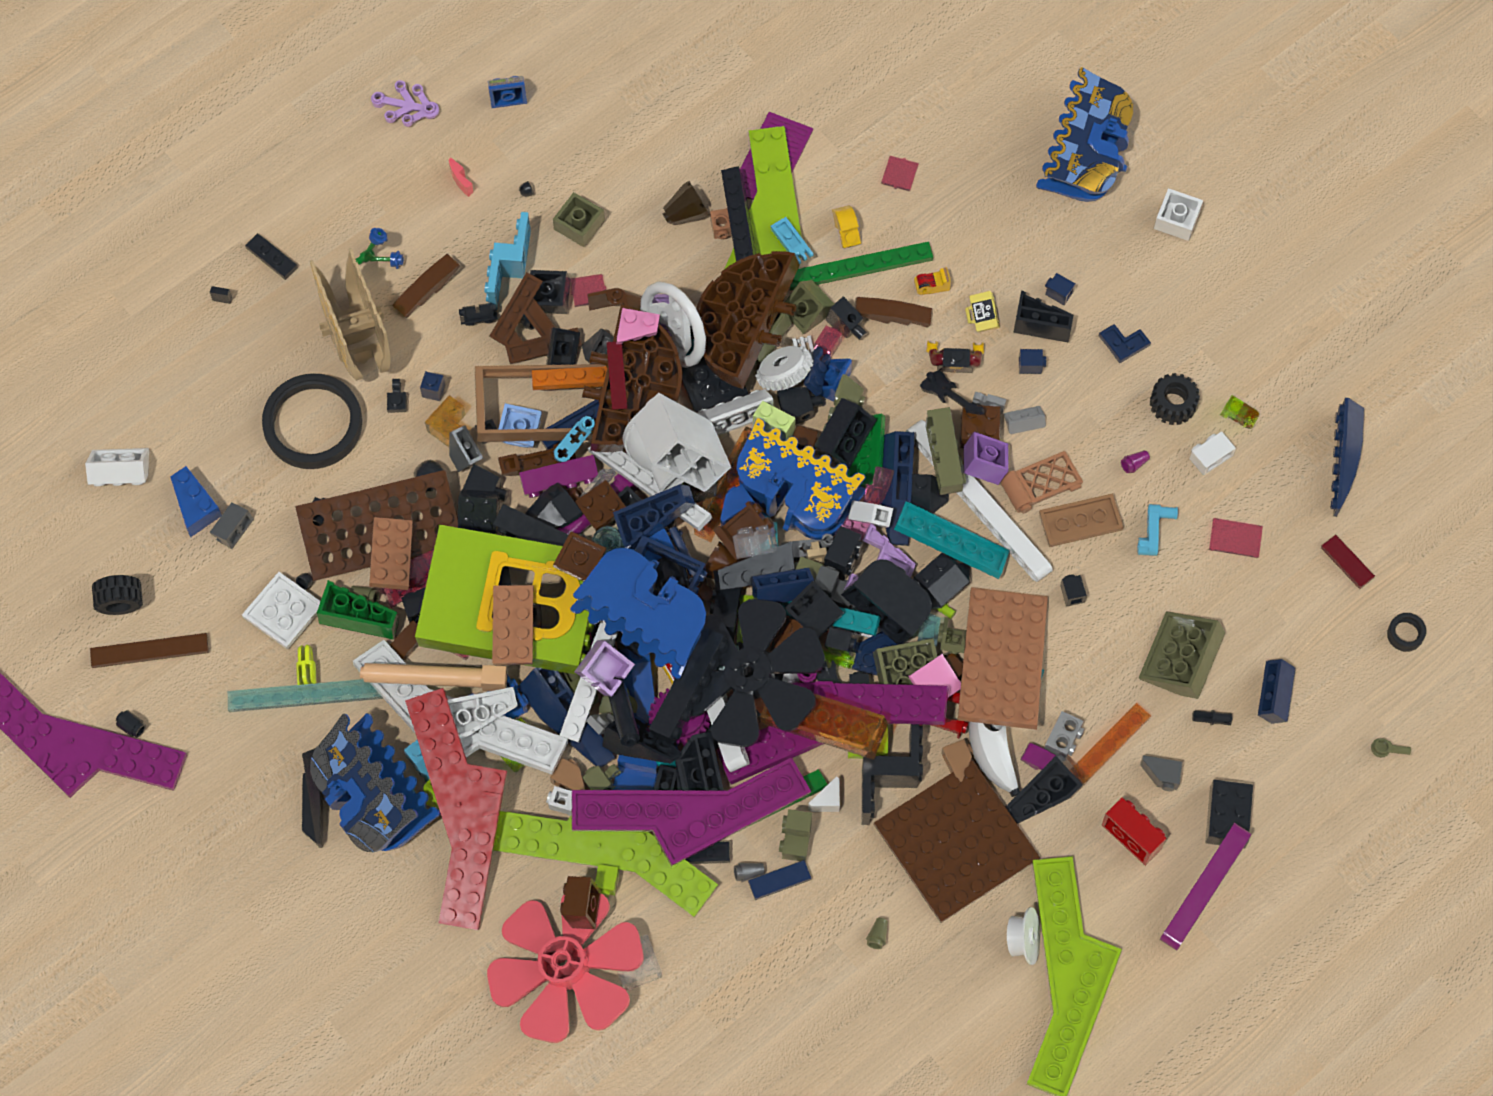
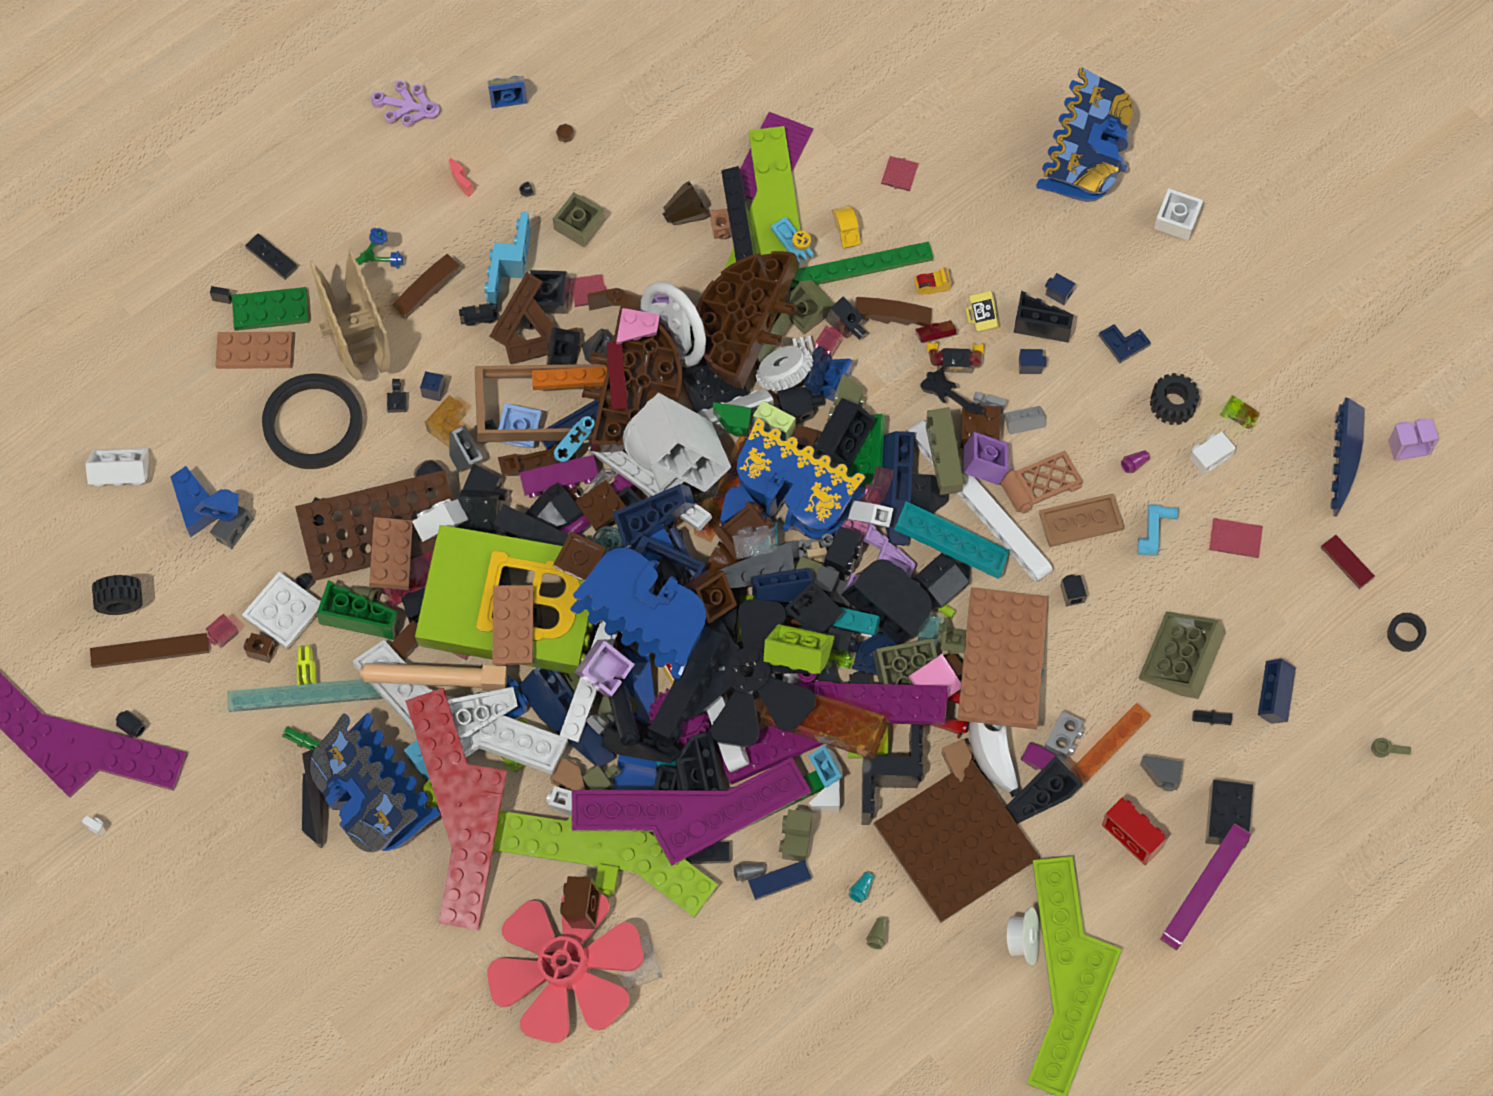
none -> white plate [82,816,106,838]
none -> blue slope [194,489,239,522]
none -> clear pink brick [206,614,239,648]
none -> nougat plate [215,332,293,369]
none -> green plate [232,287,309,331]
none -> reddish brown brick [244,633,276,663]
none -> green pin [282,726,321,750]
none -> white brick [412,499,468,542]
none -> reddish brown tile [556,123,574,143]
none -> reddish brown brick [683,569,737,624]
none -> green slope [713,402,751,437]
none -> lime slope [764,624,834,674]
none -> yellow tile [792,231,811,250]
none -> medium azure slope [809,745,843,788]
none -> teal cone [848,872,874,903]
none -> dark red plate [915,320,956,343]
none -> lavender piece [1388,418,1439,461]

